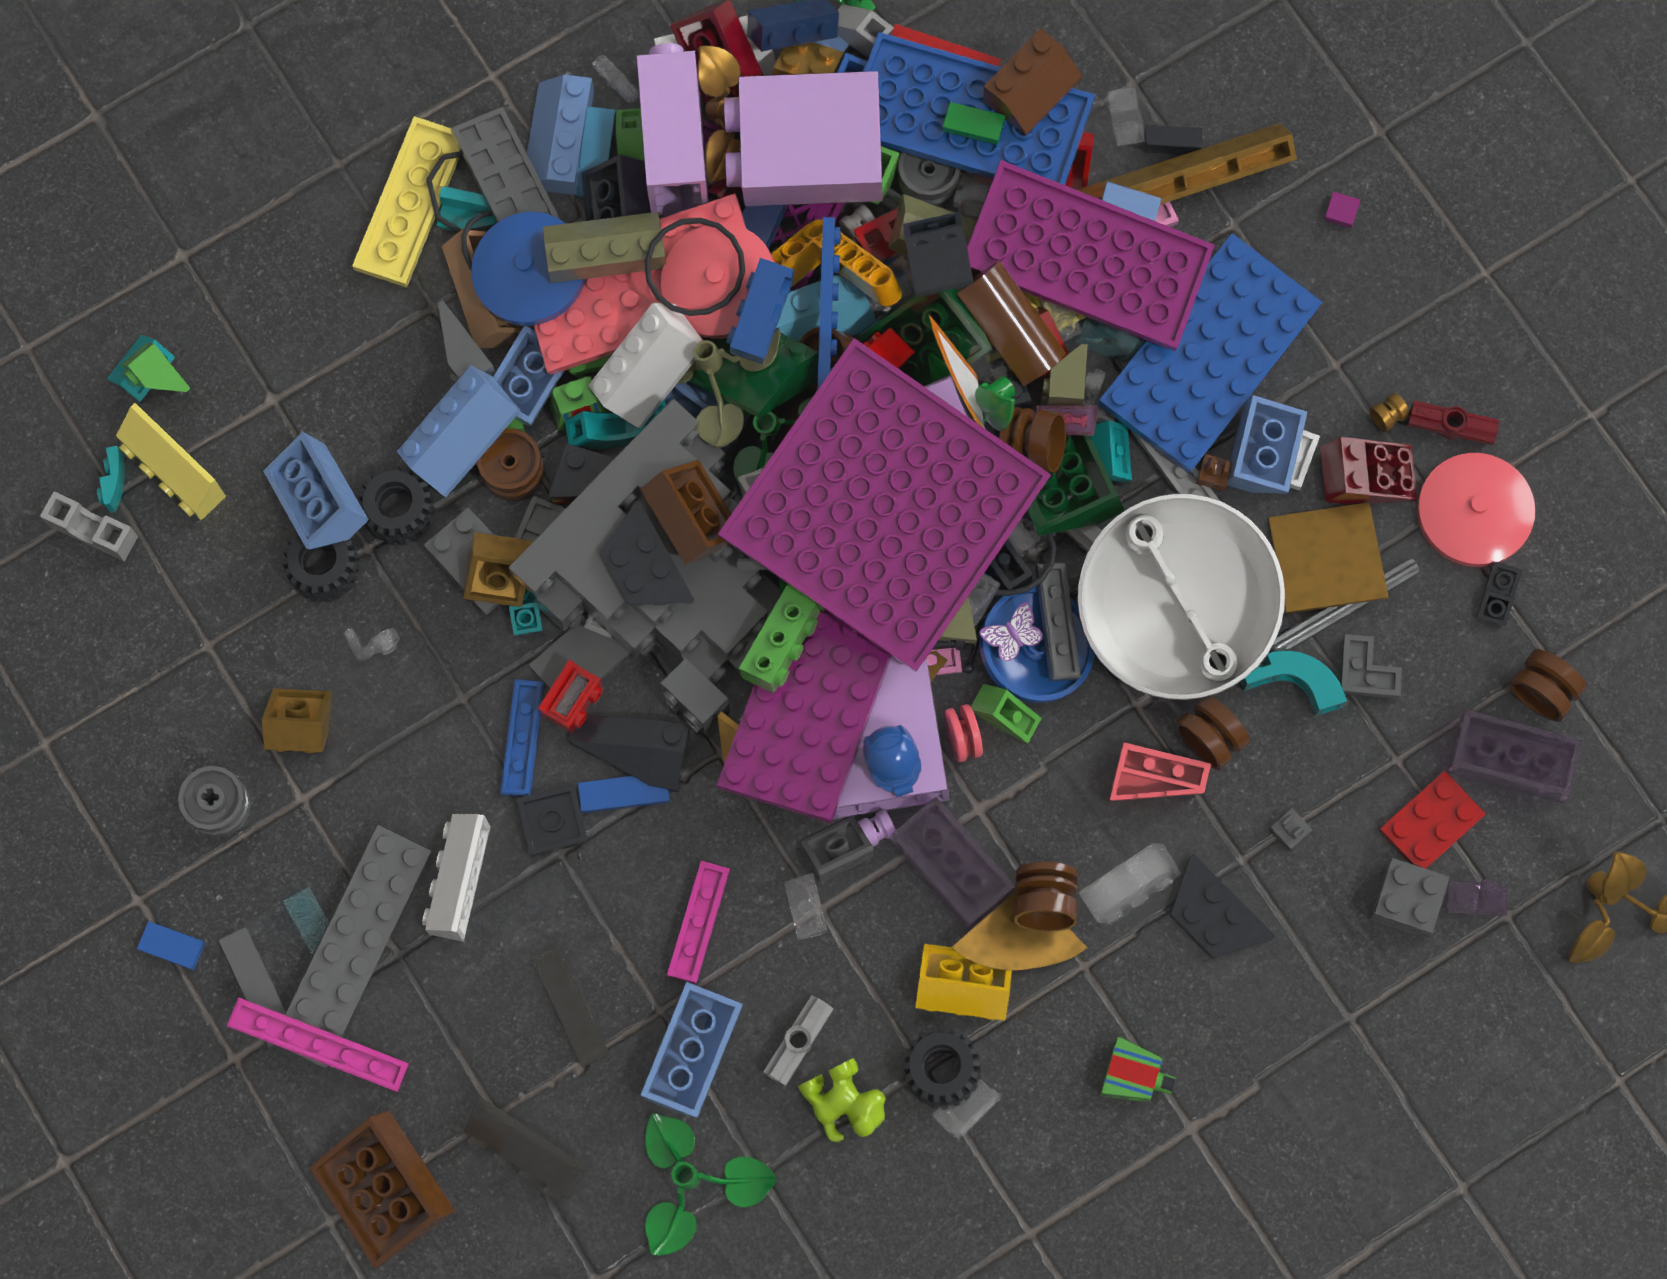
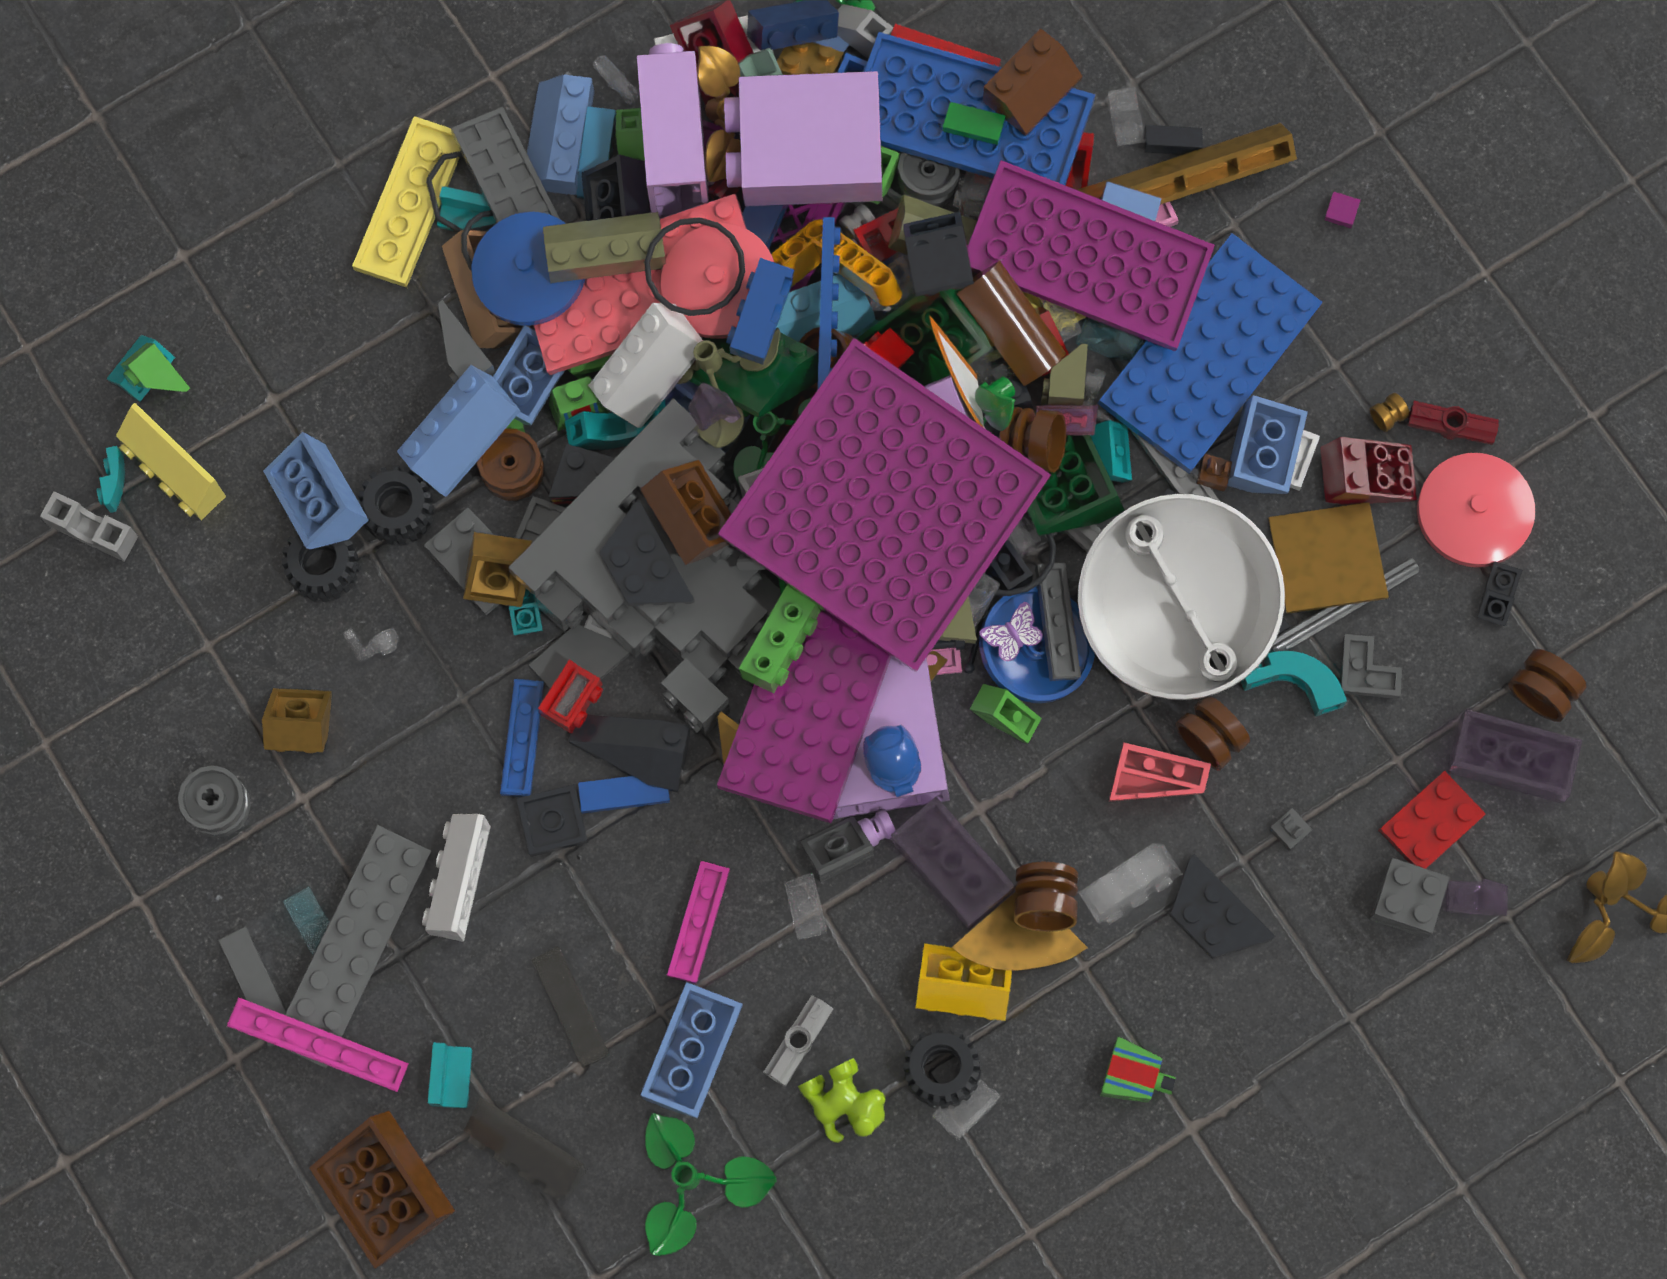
blue tile [137,921,205,971] -> none
coral head [944,704,983,762] -> none
none -> teal panel [428,1042,472,1108]
none -> clear purple slope [688,382,742,431]
none -> sand green panel [738,48,783,77]

